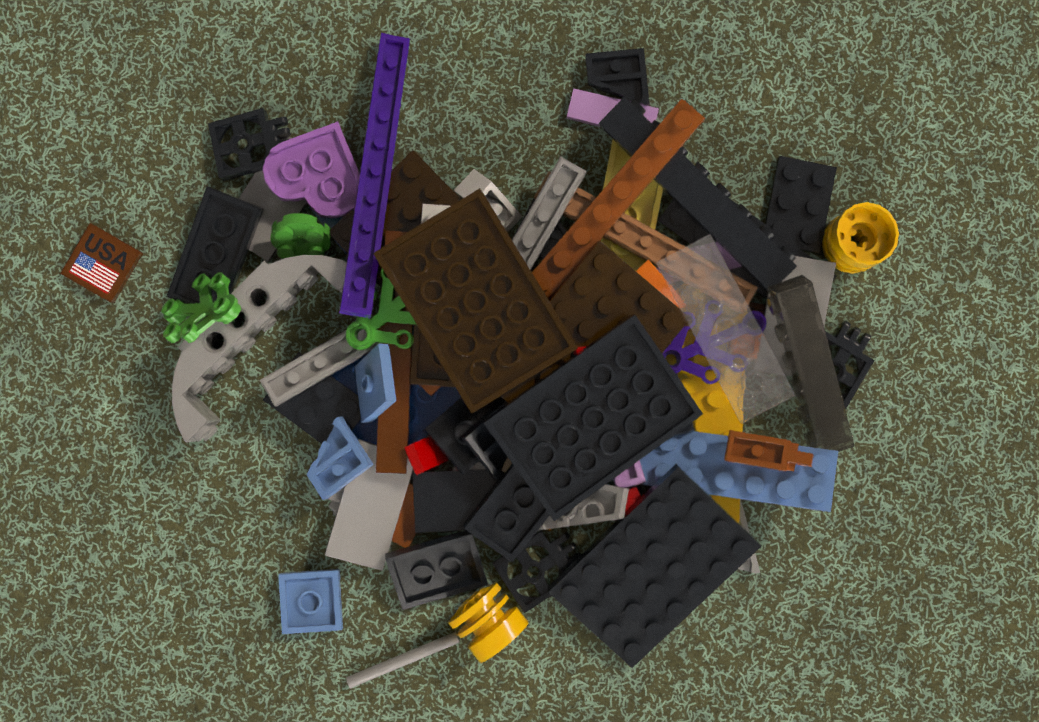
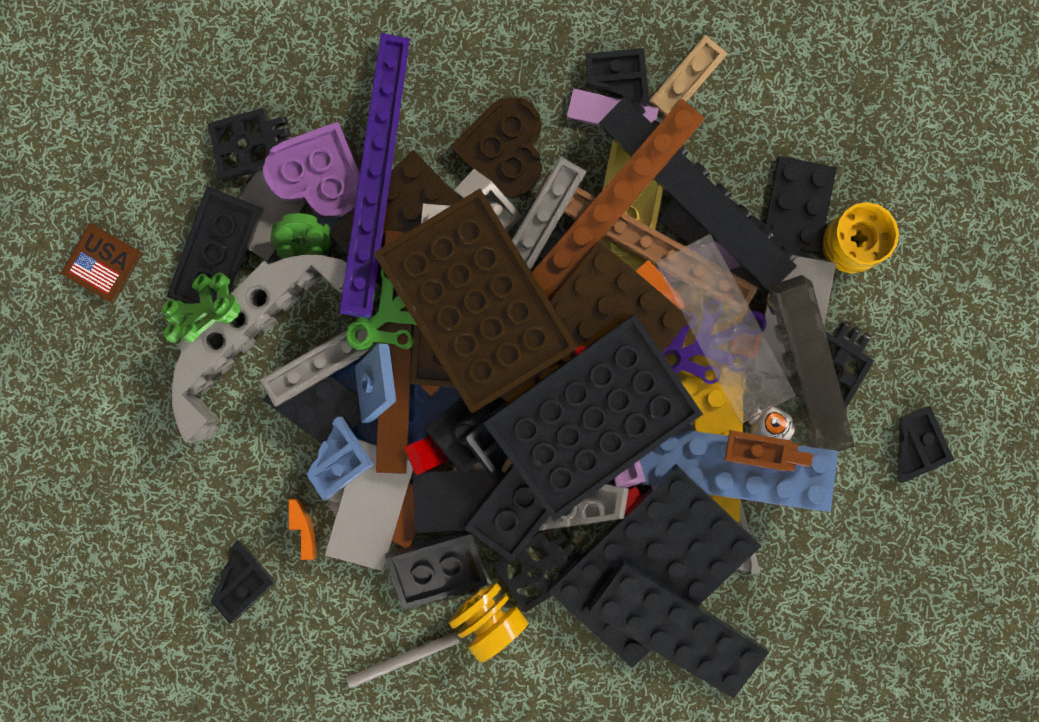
medium blue plate [278,569,343,634] -> none
none -> black wing [211,540,277,624]
none -> orange slope [289,498,317,560]
none -> dark brown plate [450,97,542,199]
none -> black plate [588,559,769,698]
none -> tan tile [649,35,728,117]
none -> head [748,404,795,440]
none -> black wing [897,406,954,483]

